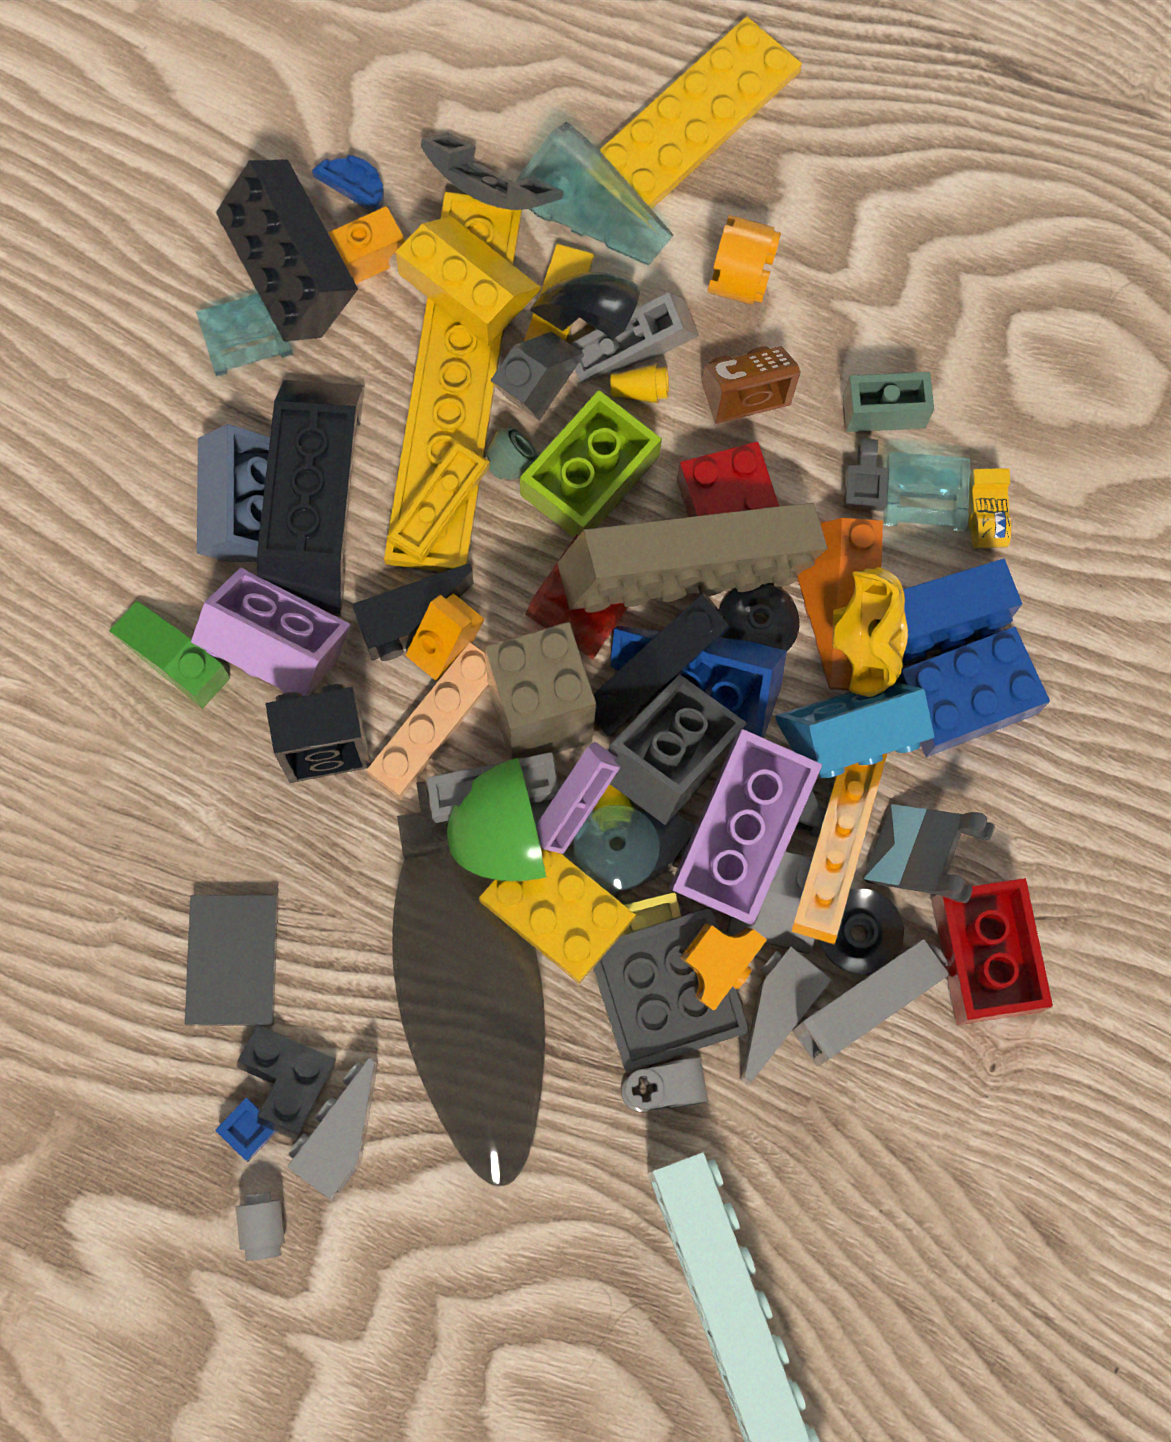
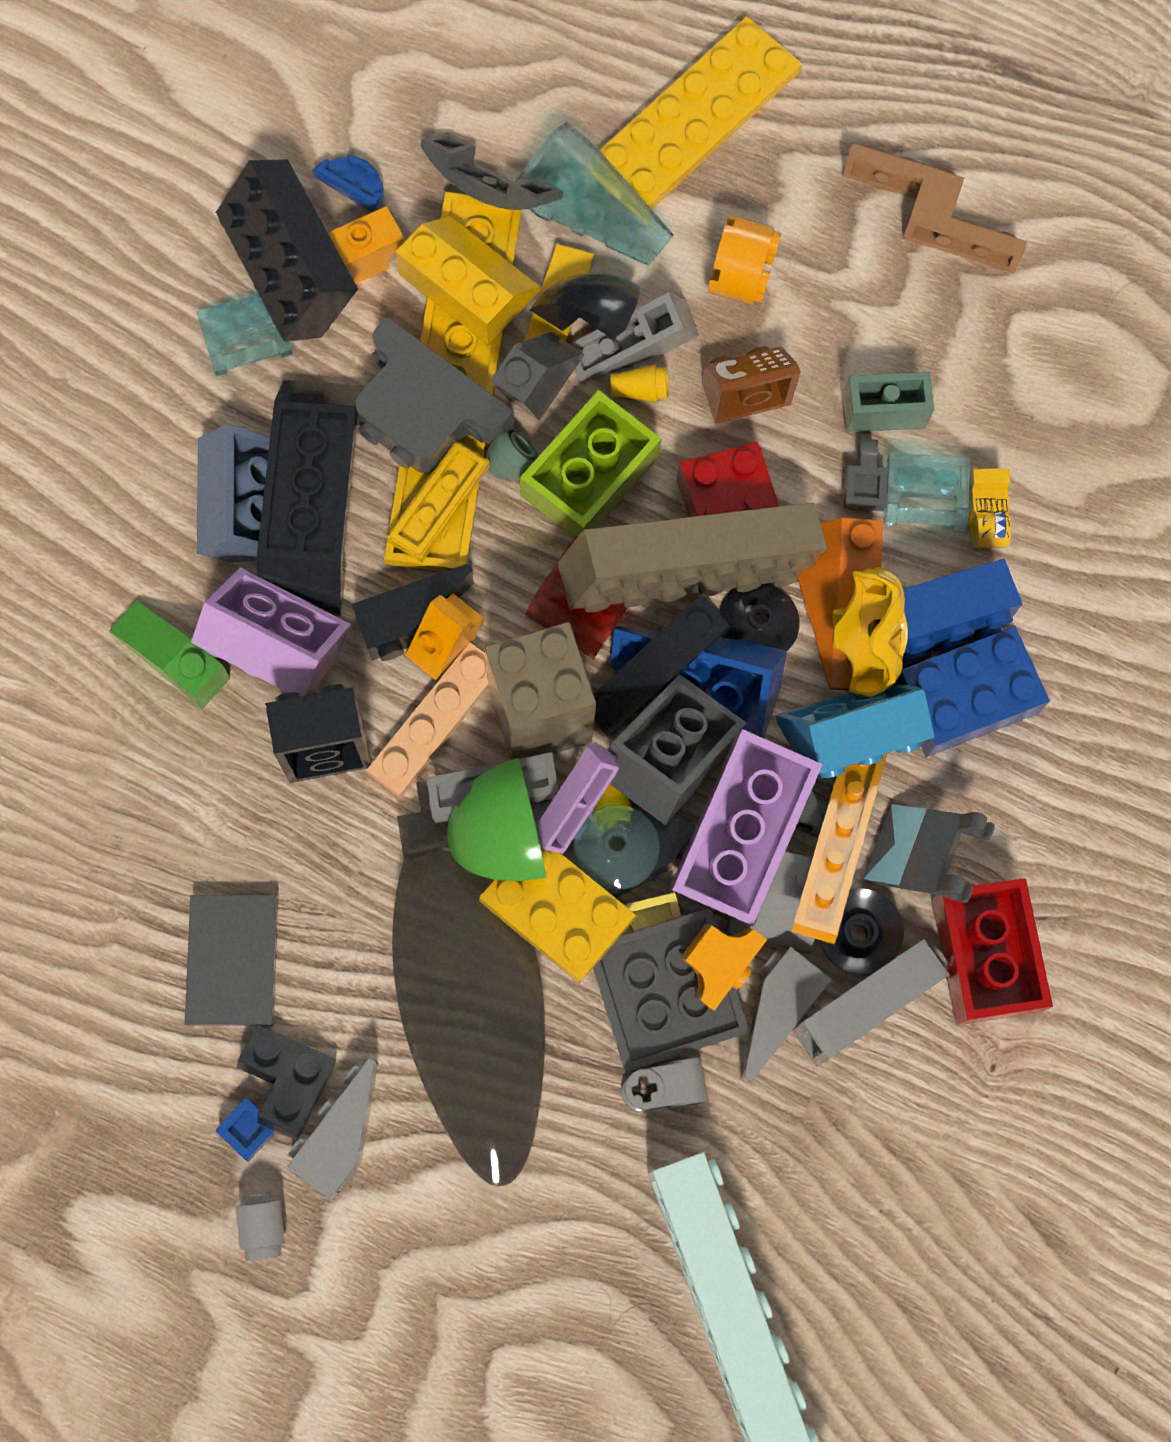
none -> dark grey brick [355,316,514,473]
none -> medium nougat bracket [842,143,1027,273]

